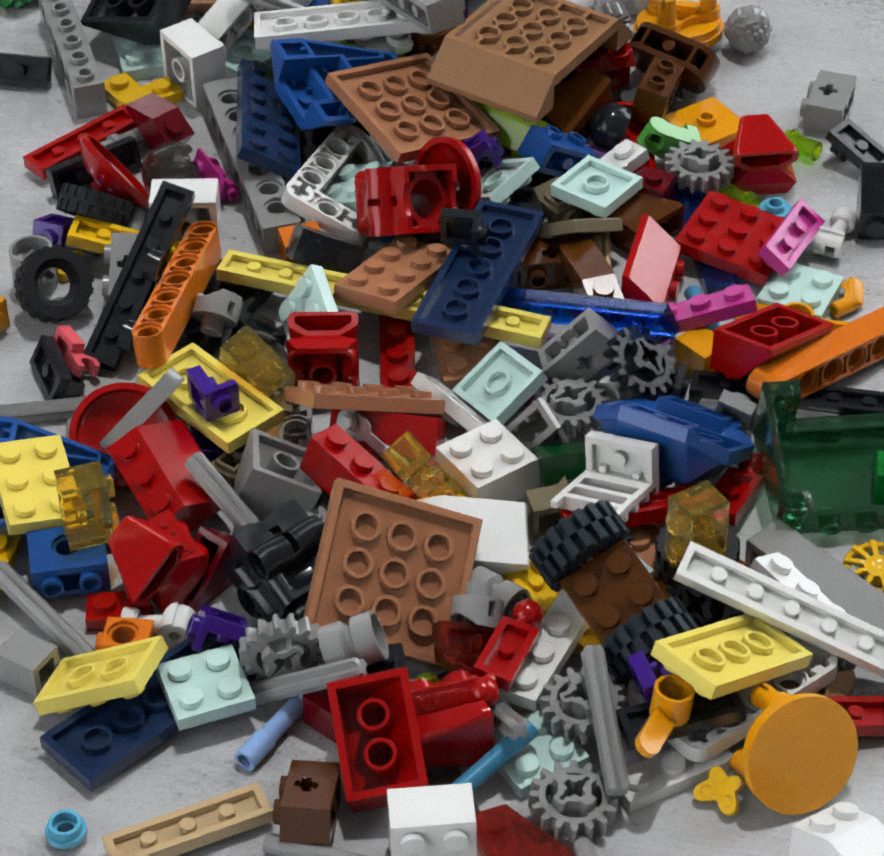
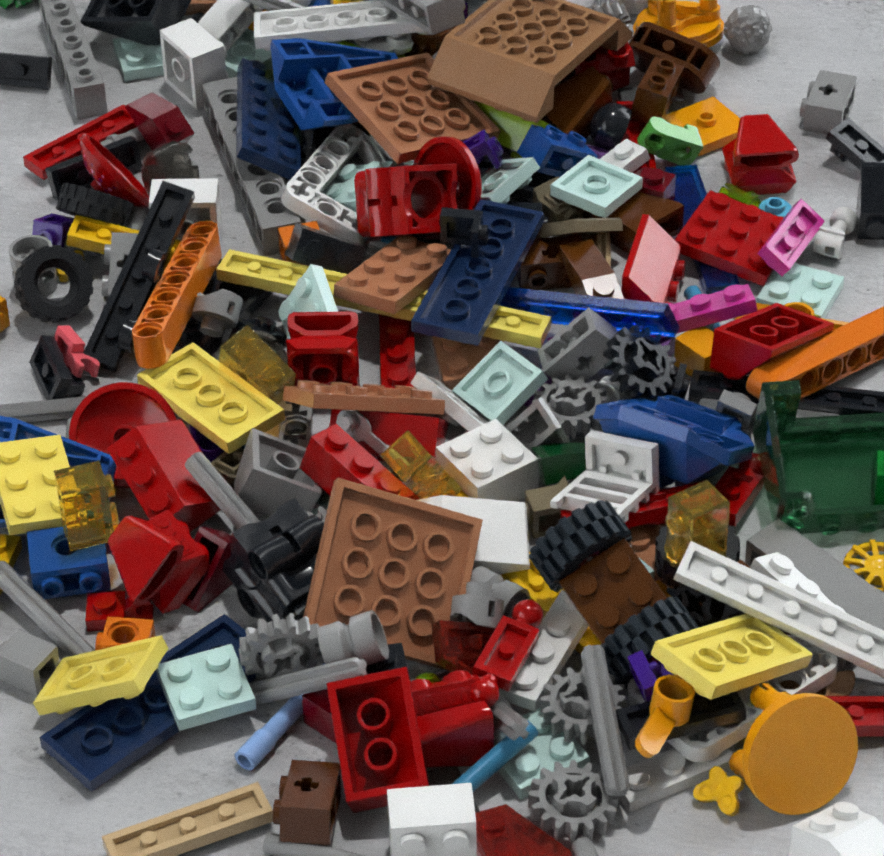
medium azure plate [45,809,87,849] -> none
light grey beam [99,367,185,453] -> none
yellow plate [104,72,184,108] -> none
white leg [121,602,196,647] -> none
dark purple bracket [185,604,249,652] -> none
dark purple bracket [186,365,240,422] -> none
dark pink hinge [189,148,240,202] -> none
light grey gear [664,139,735,194] -> none
clear neon green pin [784,129,823,161] -> none
light orange arm [829,277,865,319] -> none

